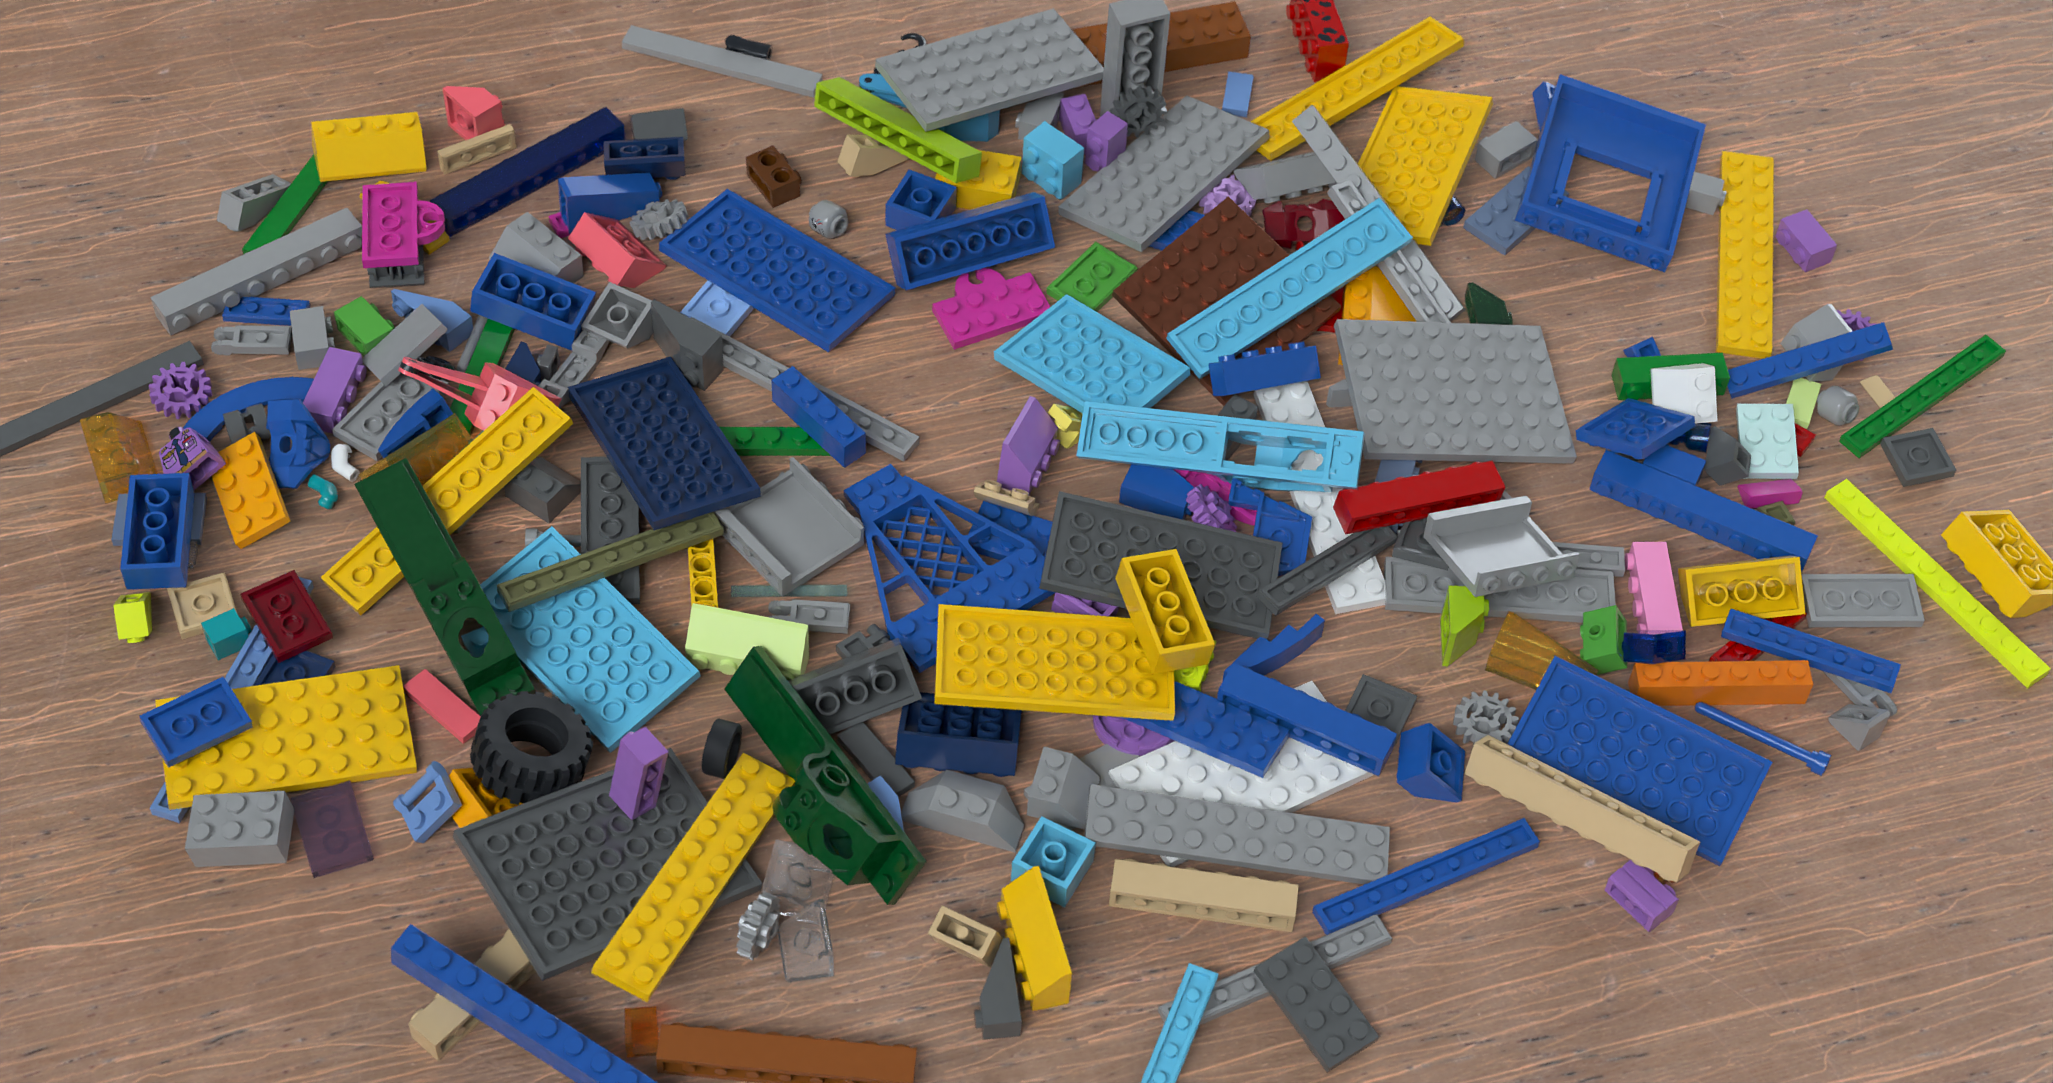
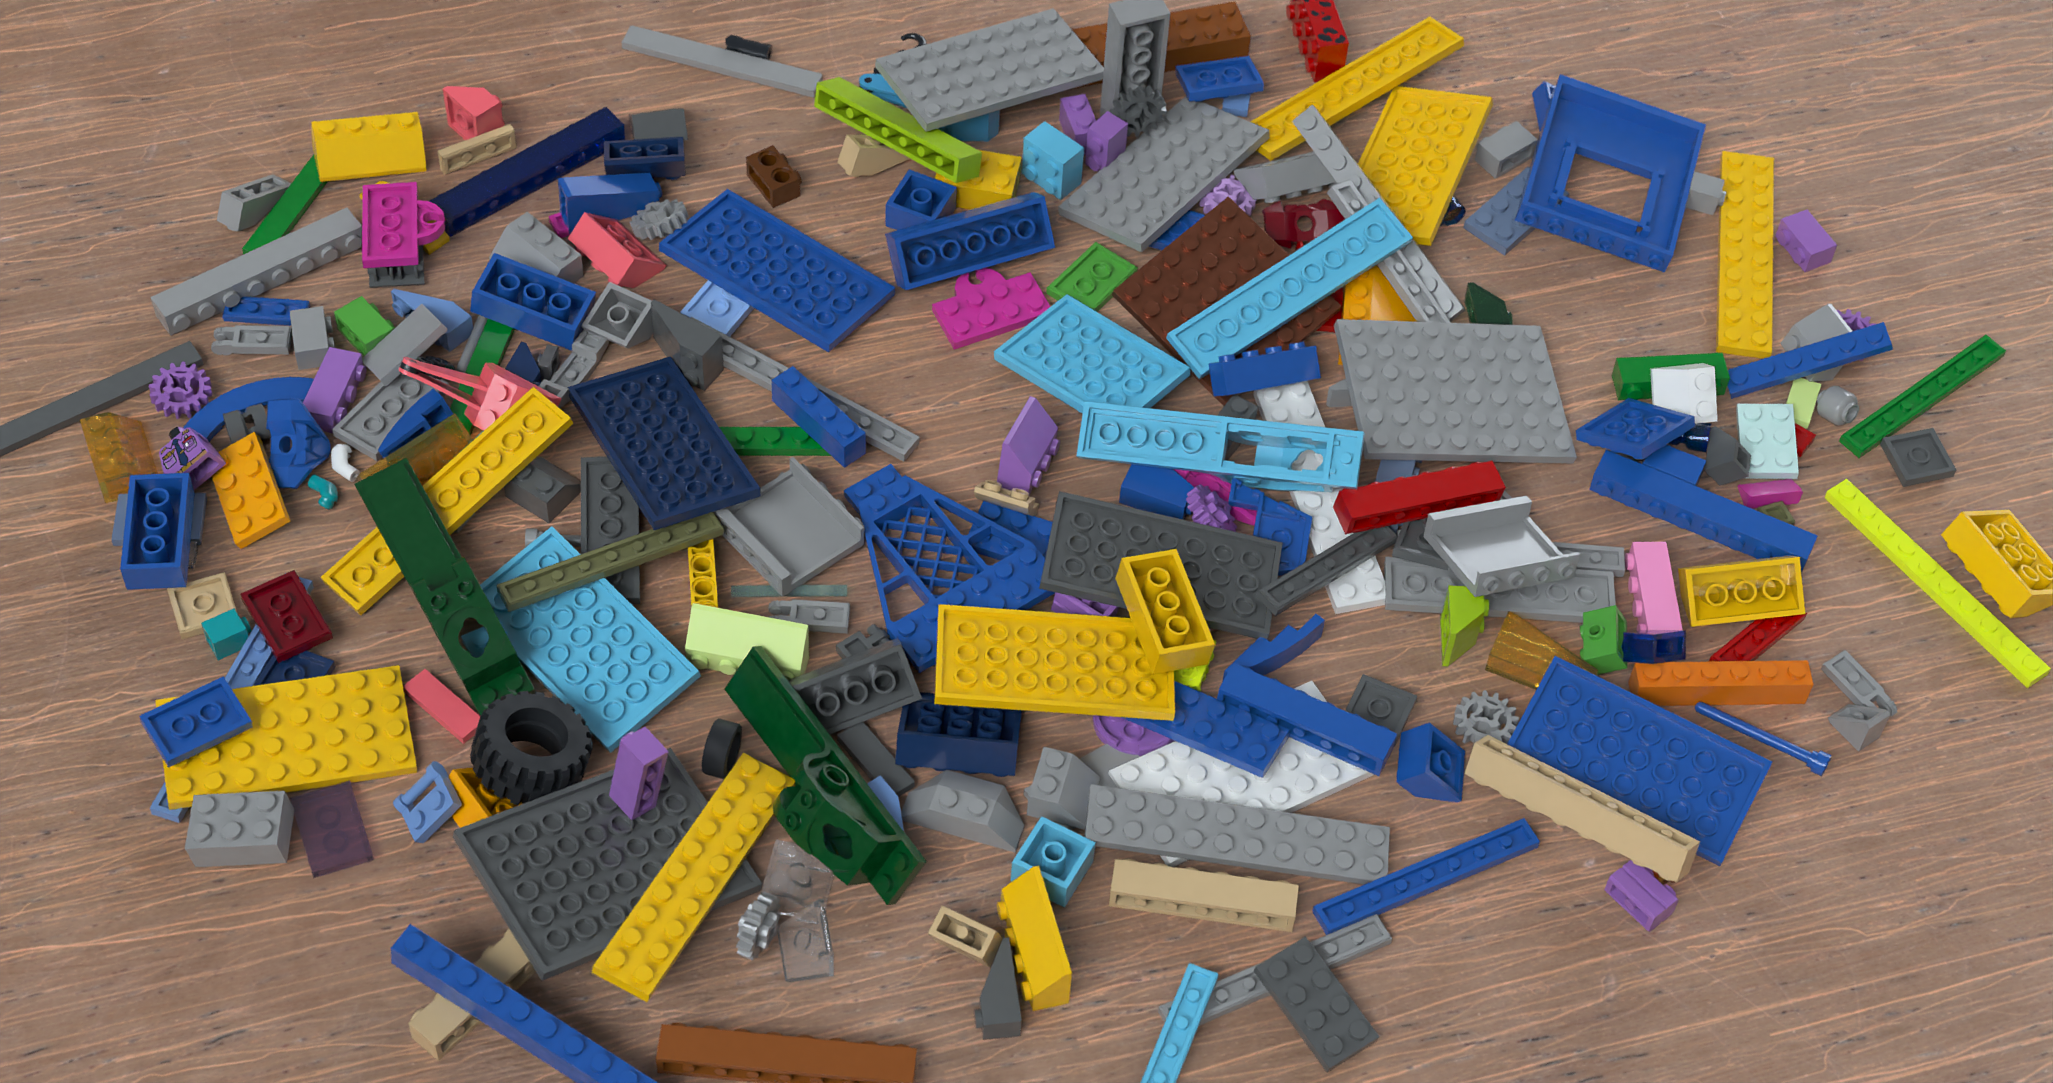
neon yellow slope [113,592,152,643] -> none
clear orange panel [624,1006,659,1057] -> none
light grey head [809,200,848,239] -> none
light grey slope [1015,92,1064,141] -> none
light yellow slope [1048,404,1083,449] -> none
blue slope [1623,337,1661,357] -> none
blue plate [1721,609,1901,693] -> none
light grey plate [1801,574,1925,628] -> none
tan sticker [1860,375,1895,408] -> none
none -> blue plate [1176,56,1264,102]

